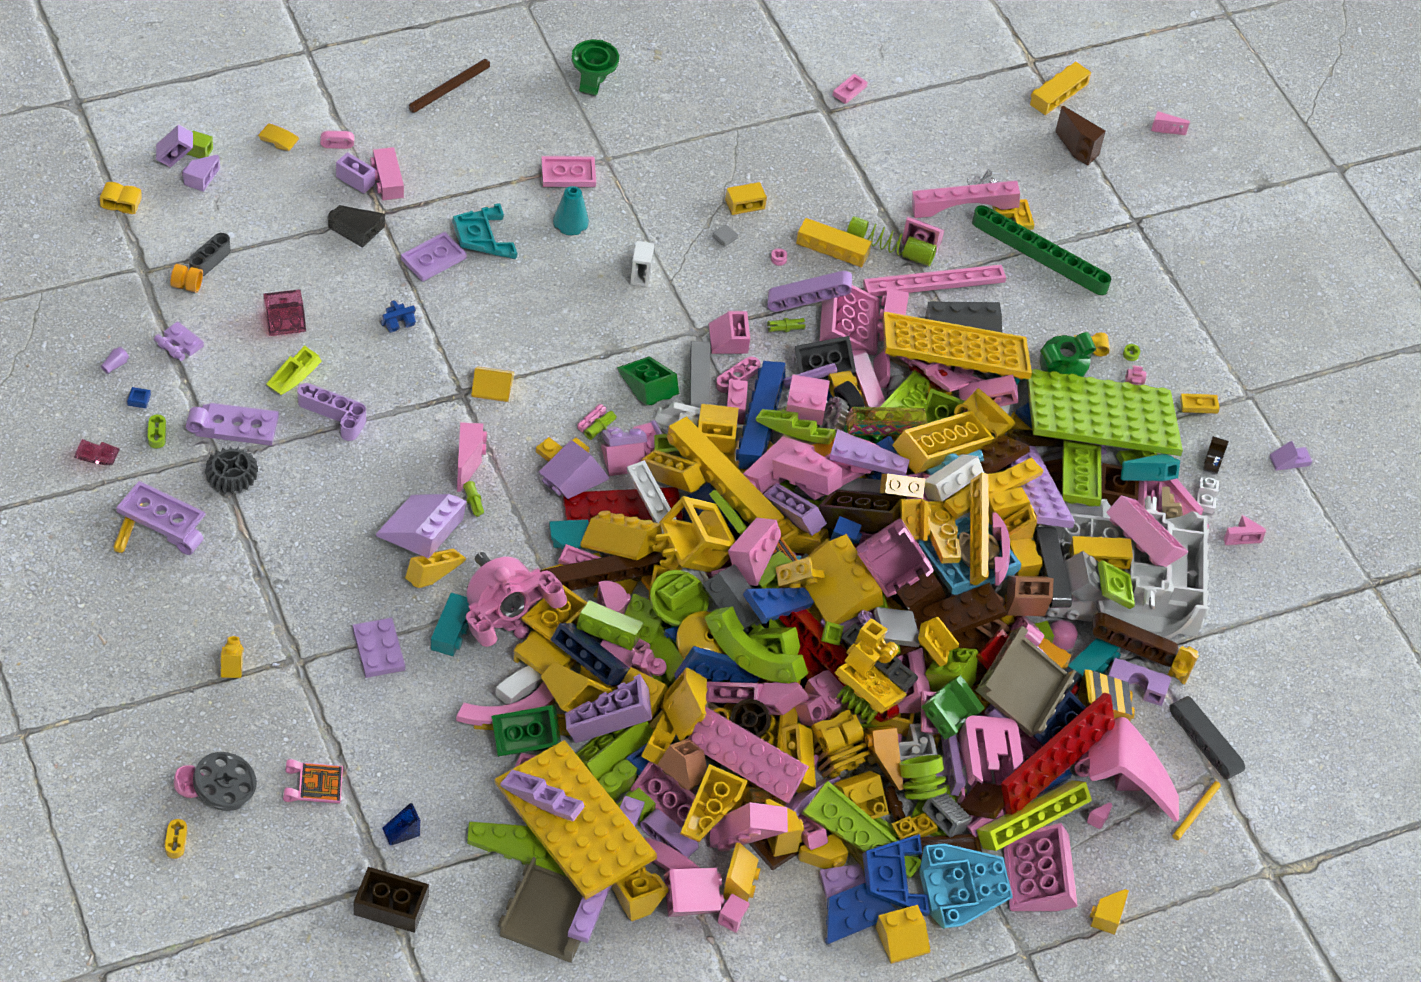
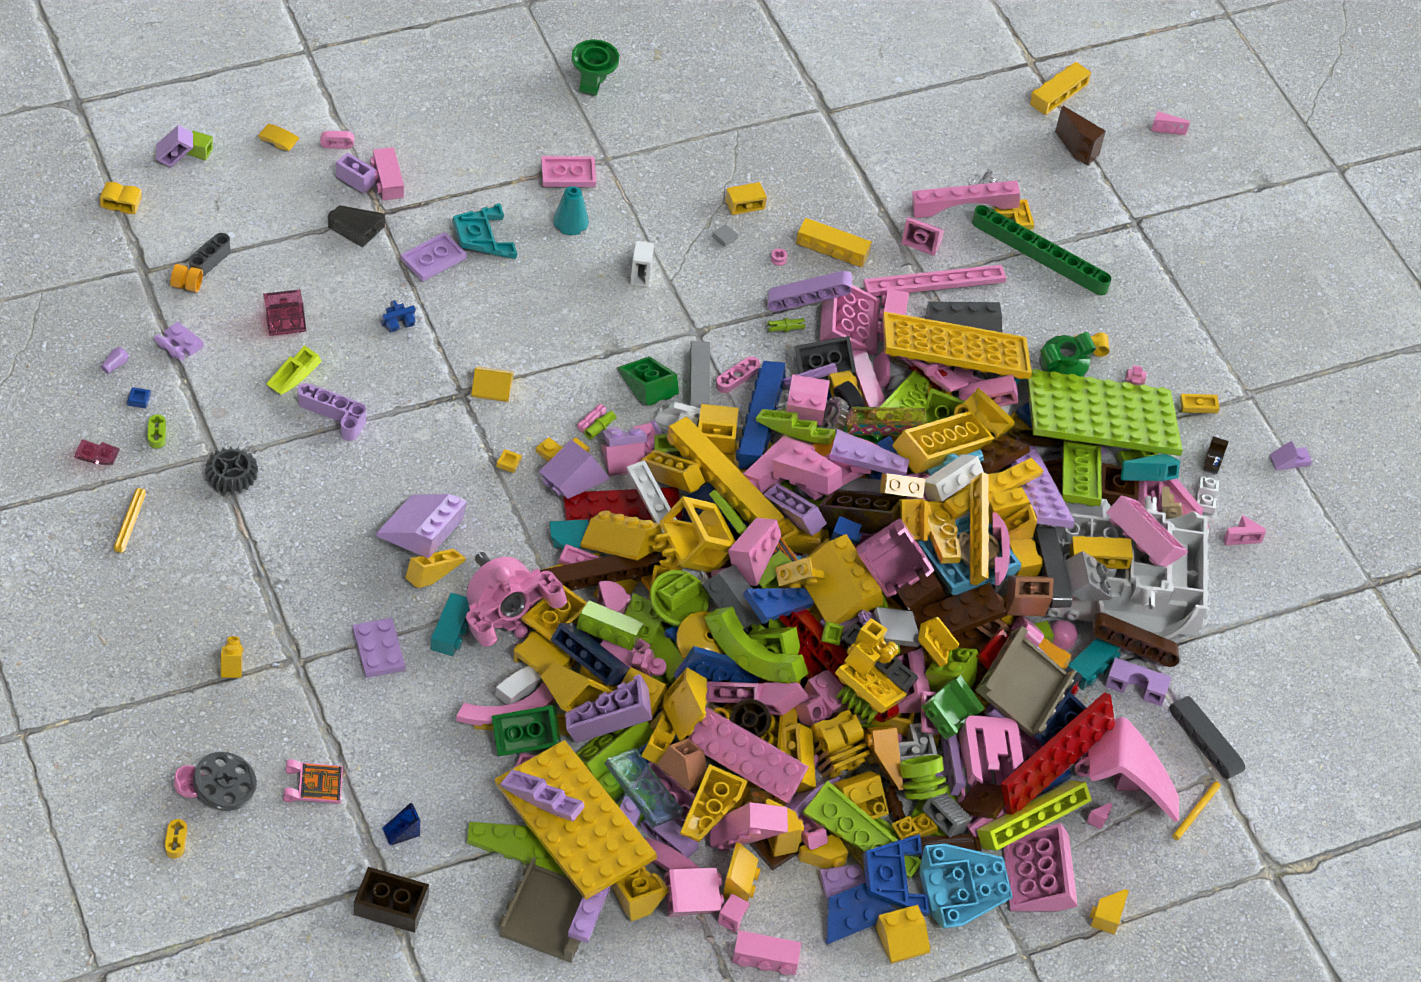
lavender hinge [116,481,206,555] -> none
lavender slope [182,155,220,192] -> none
lavender hinge [186,403,279,446] -> none
reddish brown axle [409,59,490,113] -> none
bright pink slope [457,422,487,492] -> none
lime axle [463,481,484,517] -> none
bright pink slope [709,311,750,354] -> none
bright pink brick [726,379,748,424] -> none
bright pink plate [832,74,868,104] -> none
lime piece [847,216,937,267] -> none
yellow slope [1078,669,1135,721] -> none
lime tile [1098,560,1135,609] -> none
lime bush [1123,344,1140,361] -> none
yellow hips [1167,646,1199,685] -> none
none -> yellow plate [496,449,522,473]
none -> clear light blue tile [604,748,684,828]
none -> bright pink brick [732,930,802,975]

